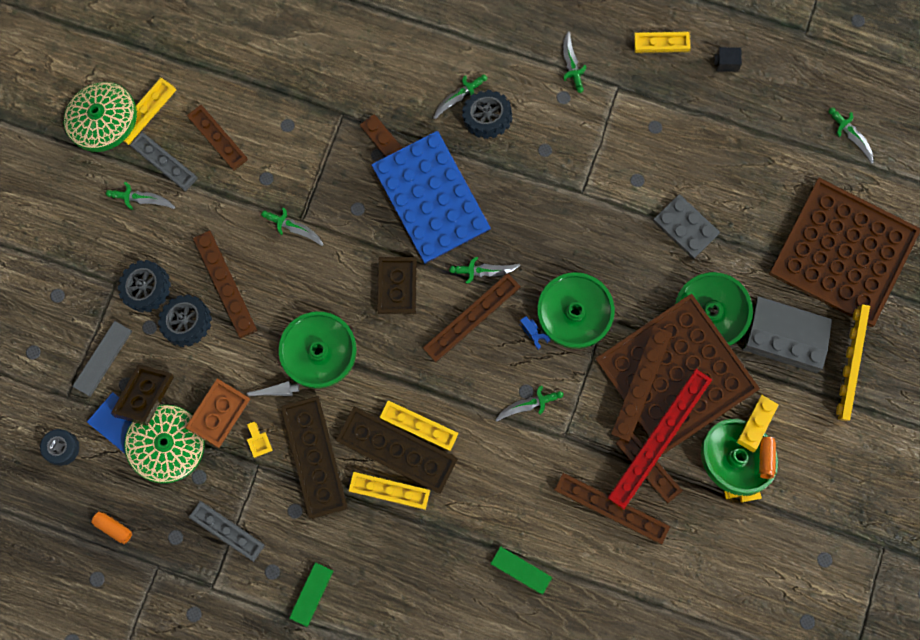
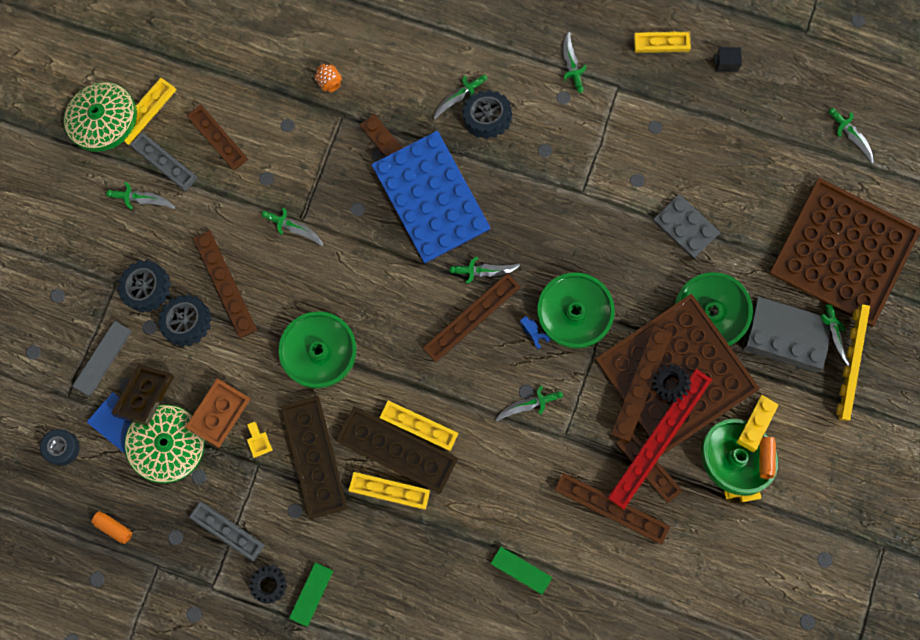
light grey piece [246,381,299,397] -> none
dark brown plate [378,257,417,314] -> none
none -> black tyre [249,566,287,604]
none -> orange head [314,64,342,92]
none -> black tyre [652,364,691,403]
none -> piece [820,304,850,366]

